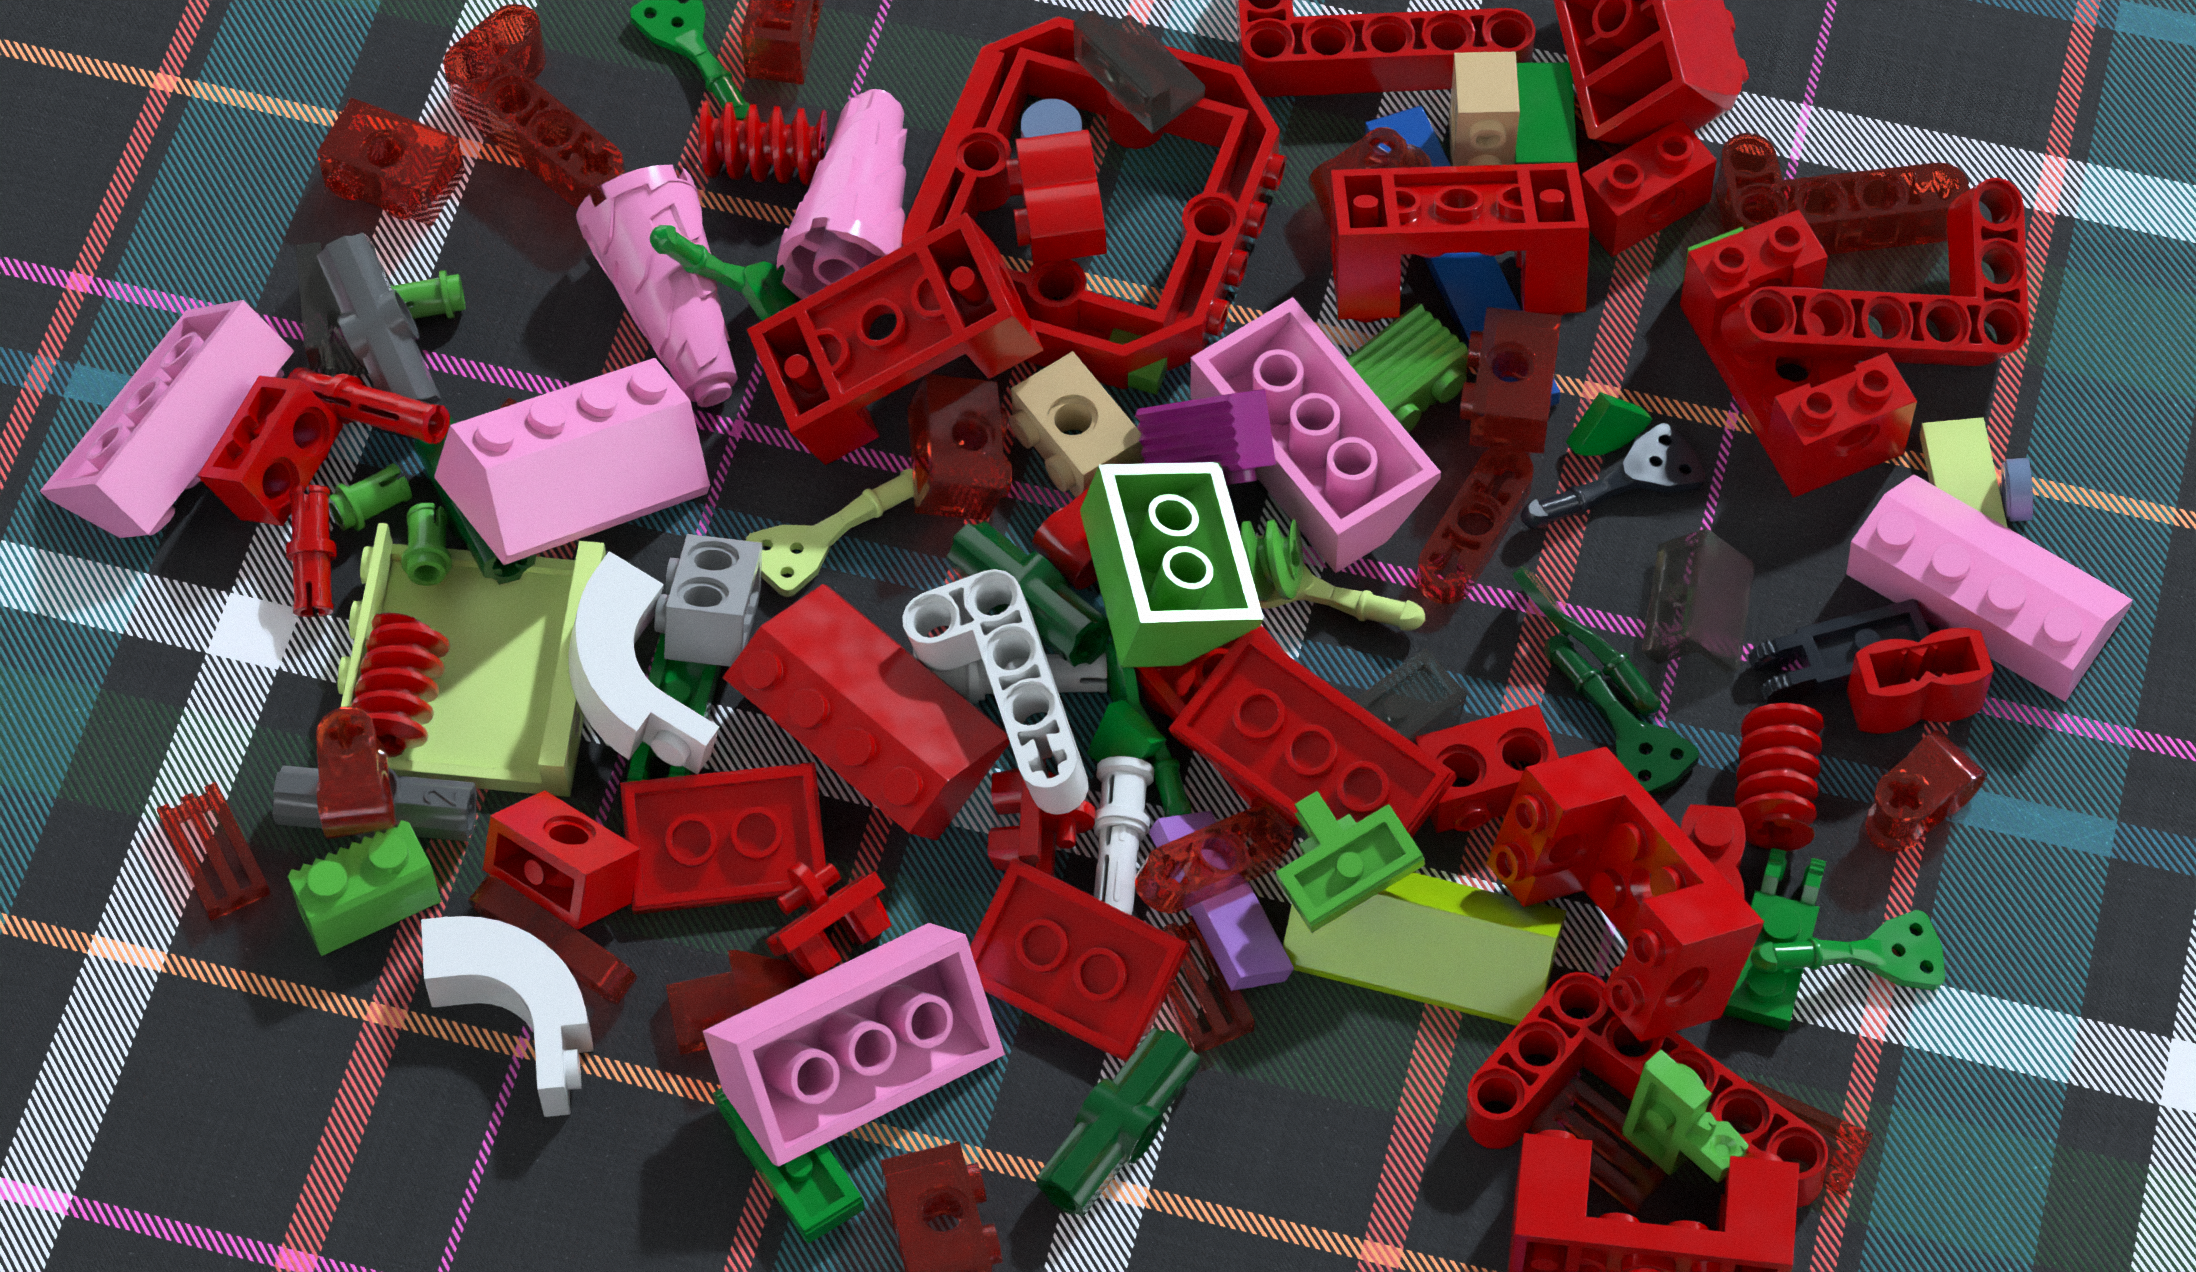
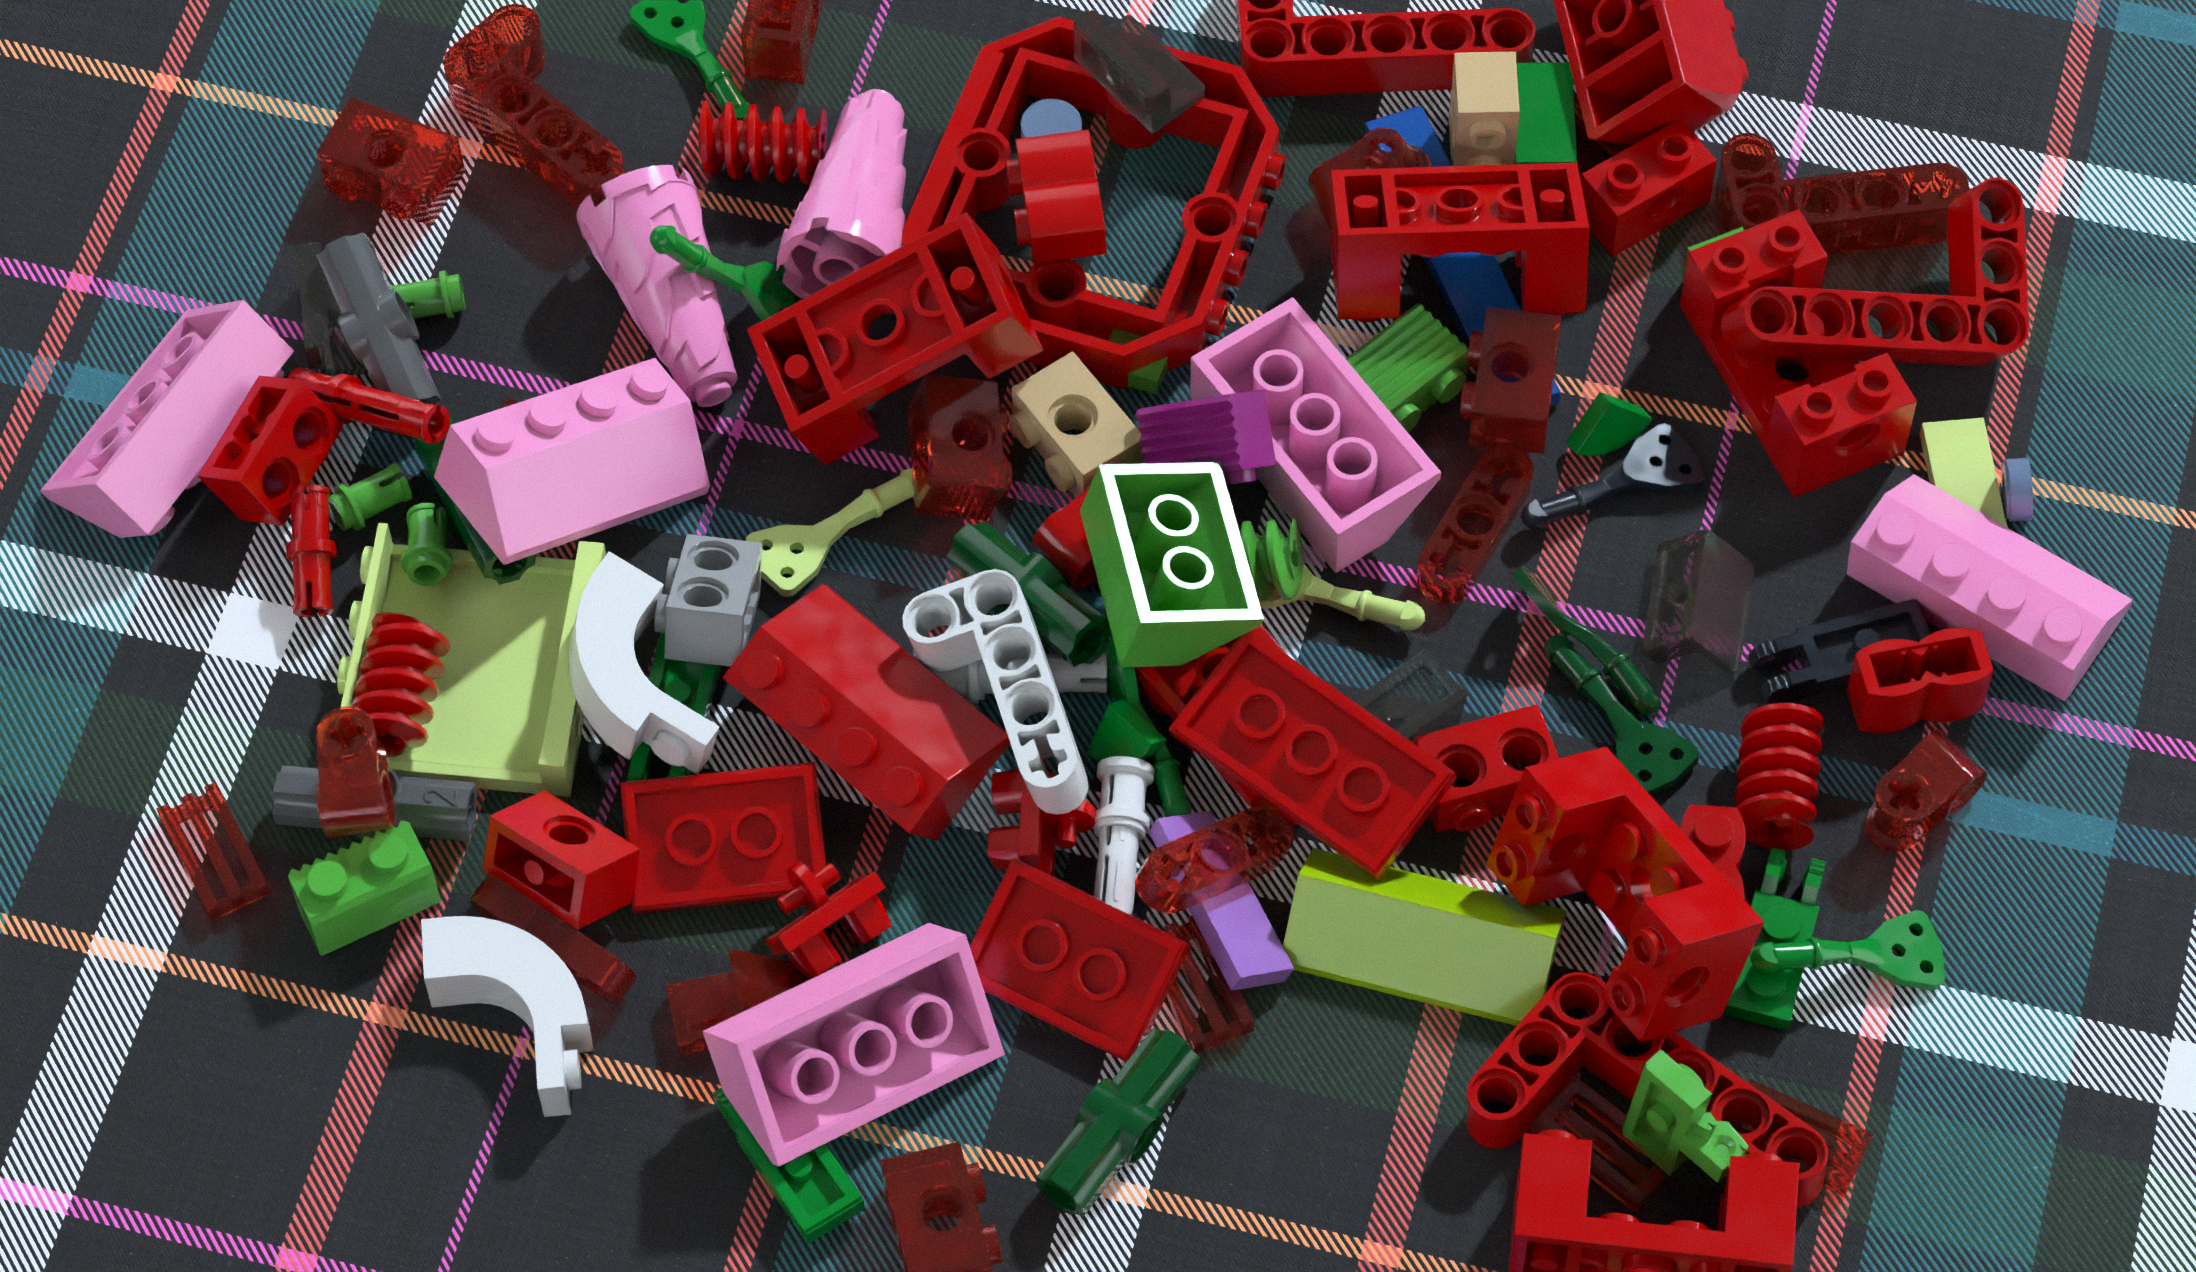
bright green hinge [1276,791,1425,933] -> none

